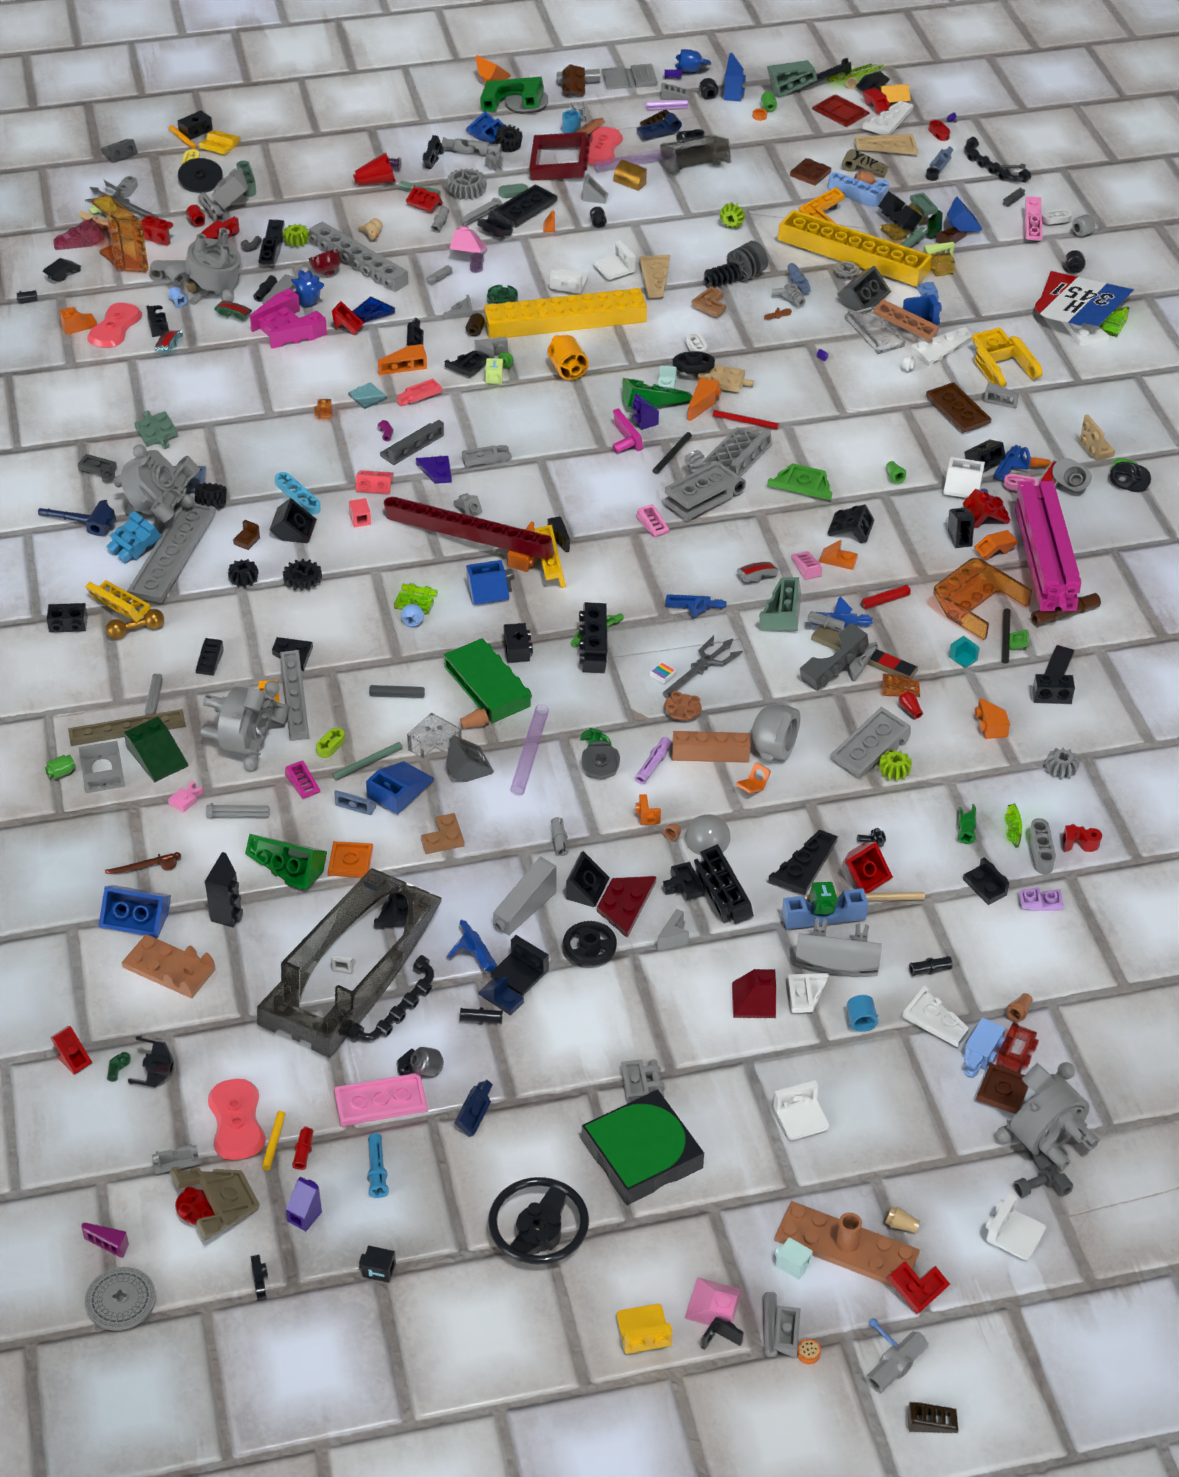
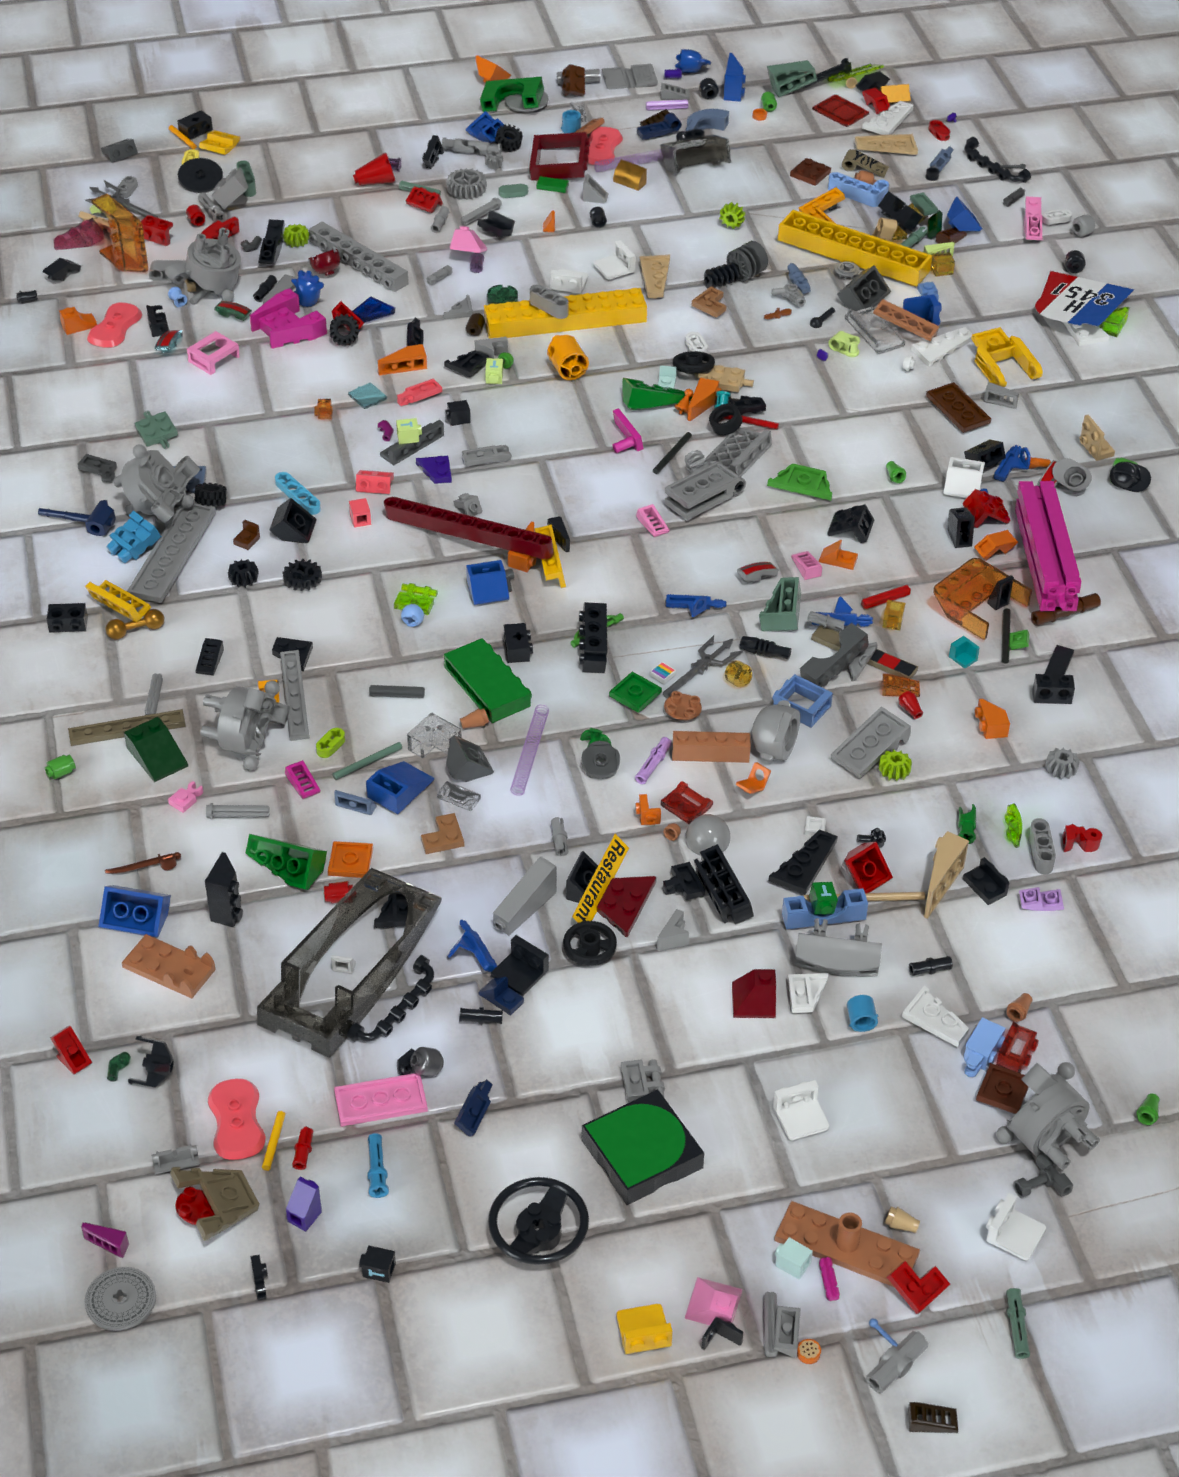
light grey panel [78,741,125,793] -> none
tan animal [358,218,383,239] -> none
black plate [494,184,557,226] -> none
dark purple slope [632,394,659,430] -> none
bright pink plate [1004,474,1039,491] -> none
none -> bright pink panel [187,331,240,375]
none -> red brick [324,881,354,904]
none -> black tyre [330,314,359,346]
none -> yellowish green brick [396,418,422,444]
none -> clear tile [437,781,481,811]
none -> black brick [445,400,471,426]
none -> light grey beam [530,284,568,319]
none -> green tile [536,176,569,193]
none -> yellow sticker [572,834,629,923]
none -> green plate [609,671,662,713]
none -> clear red plate [661,781,713,824]
none -> orange piece [674,389,694,415]
none -> sand blue arch [686,109,729,131]
none -> black tyre [709,403,743,435]
none -> teal bush [714,391,731,409]
none -> clear yellow head [725,660,752,687]
none -> black wing [728,395,766,415]
none -> black hinge [740,636,792,660]
none -> medium blue window [772,674,833,728]
none -> white tile [804,816,826,836]
none -> black bar [810,307,835,328]
none -> dark pink axle [819,1257,840,1301]
none -> yellowish green piece [828,331,860,357]
none -> tan piece [872,218,897,241]
none -> clear yellow brick [882,600,906,631]
none -> tan slope [924,831,969,919]
none -> black slope [987,575,1014,610]
none -> sand green pin [1006,1288,1030,1359]
none -> bright green cone [1137,1093,1160,1125]

